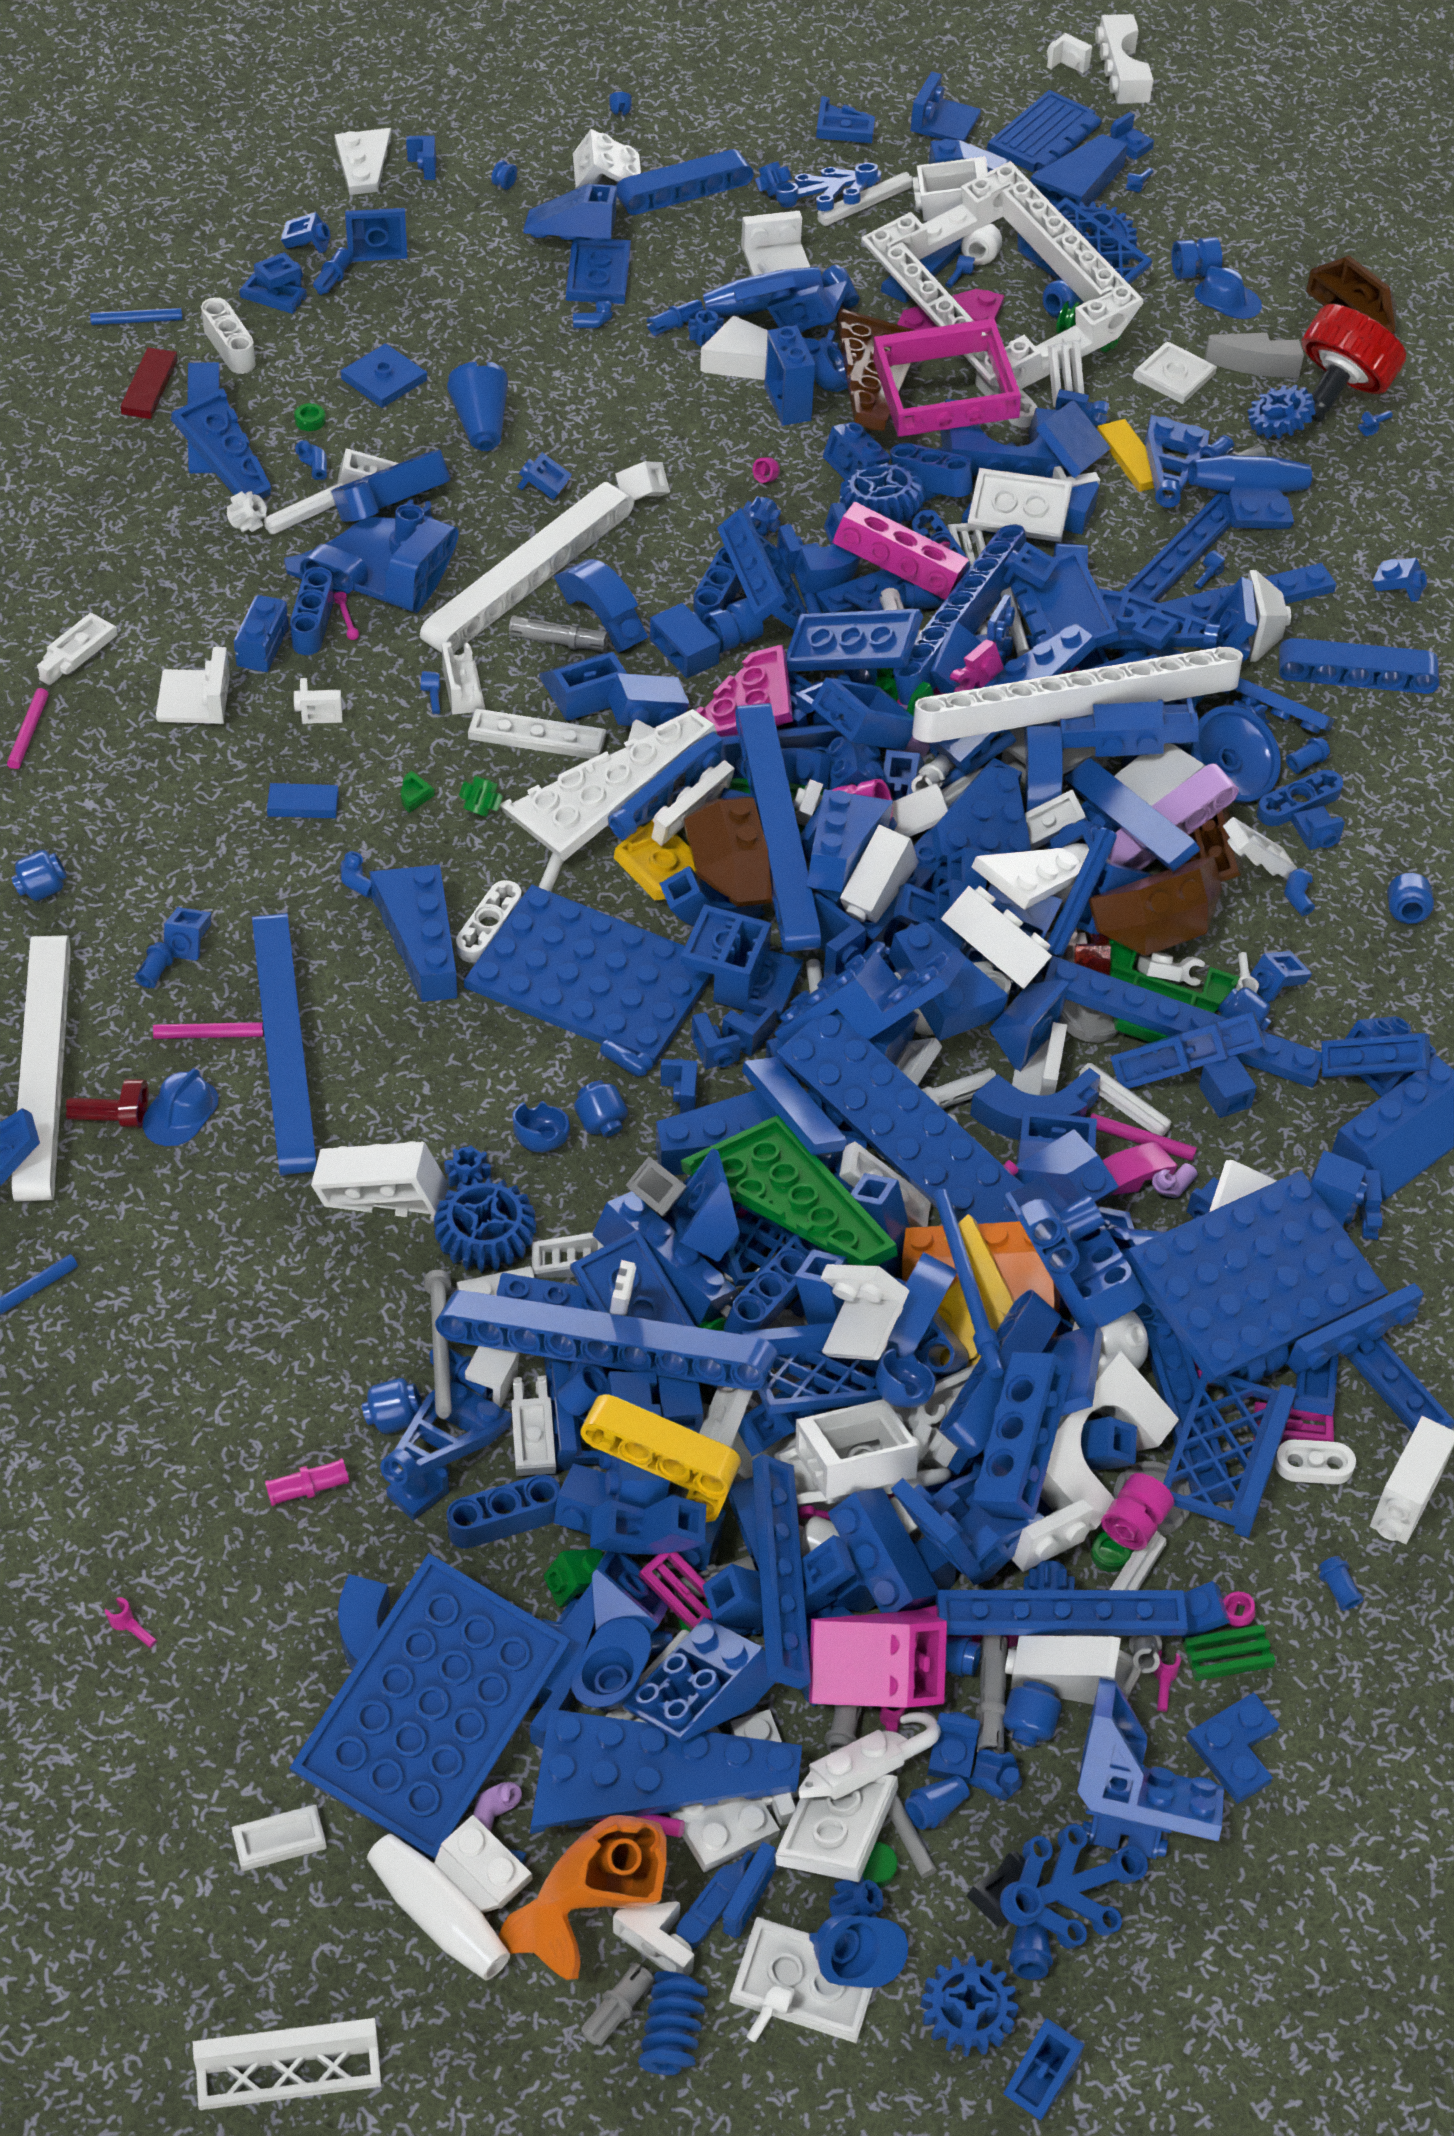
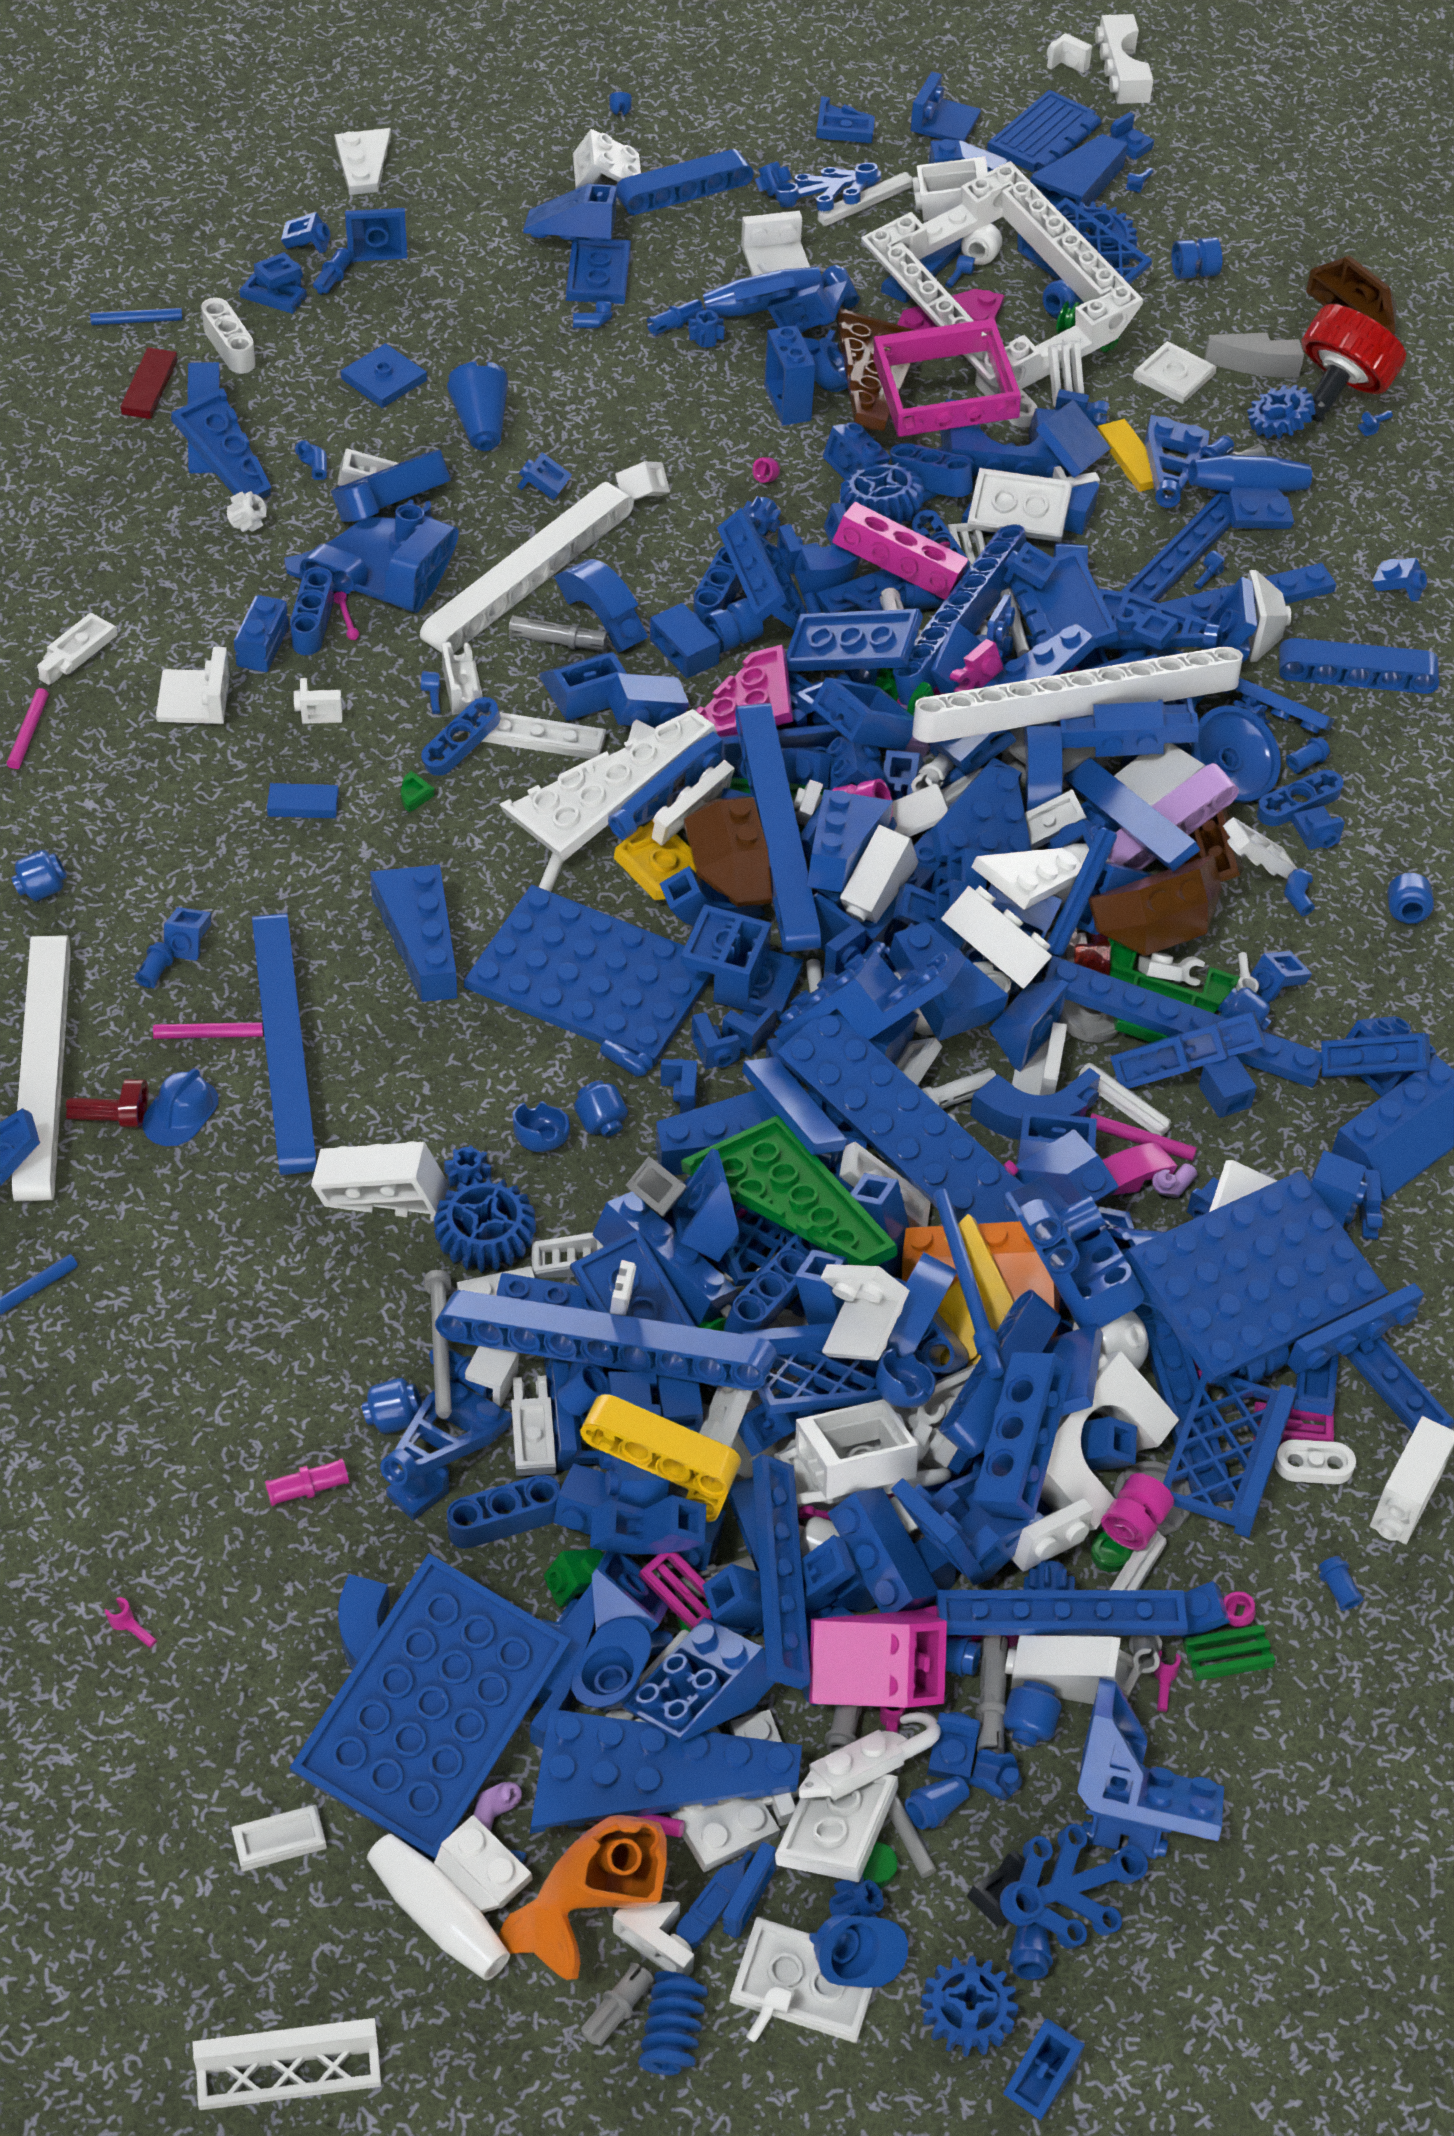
white axle [264,483,344,534] -> none
green tile [294,403,326,431] -> none
blue arm [340,851,372,898] -> none
blue bracket [406,136,436,180] -> none
white beam [456,880,521,963] -> none
green gear [458,775,503,817] -> none
blue bush [491,160,517,190] -> none
white slope [700,316,767,380] -> none
blue plate [1186,1692,1280,1804] -> none
blue piece [1194,266,1262,319] -> none
none -> blue beam [421,697,501,776]

